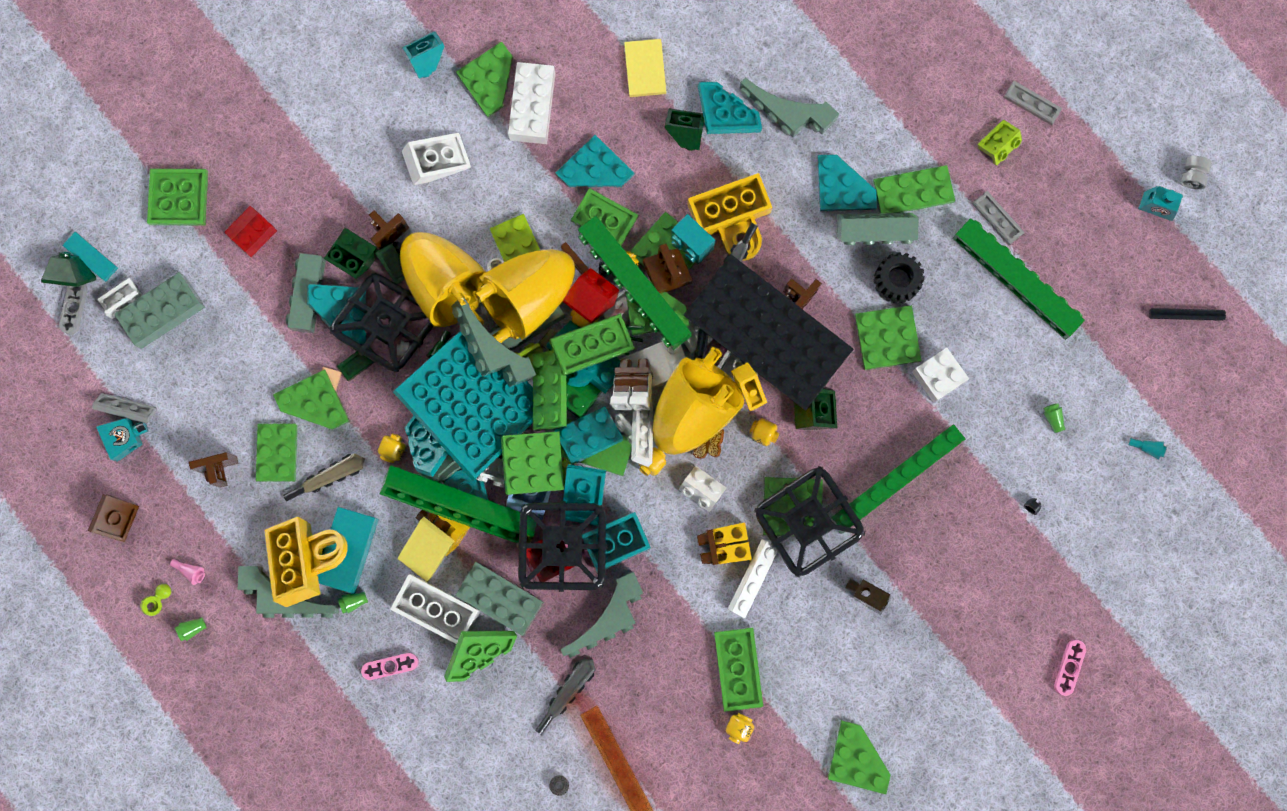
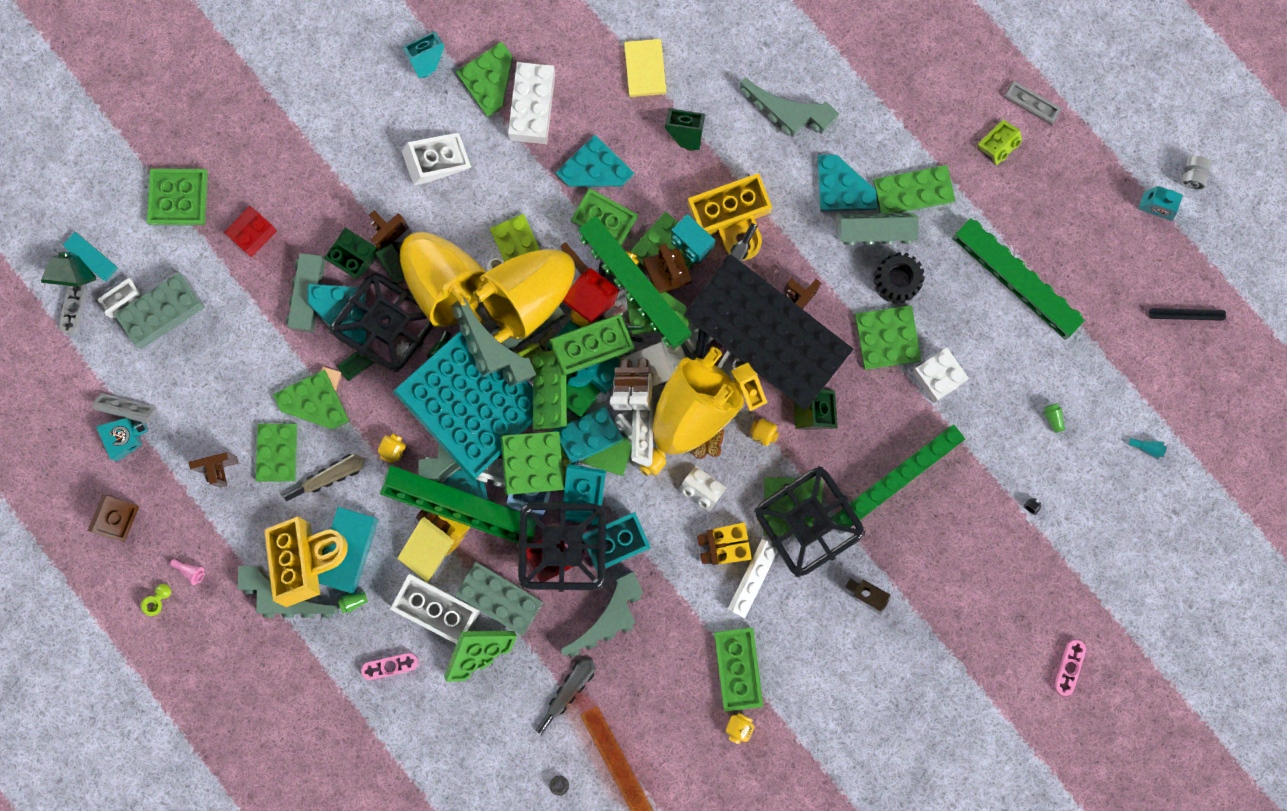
bright green cone [175,618,207,641] -> none
teal plate [405,415,448,477] -> none
teal plate [698,82,762,134] -> none
bright green plate [828,720,891,795] -> none
light grey tile [972,191,1025,246] -> none

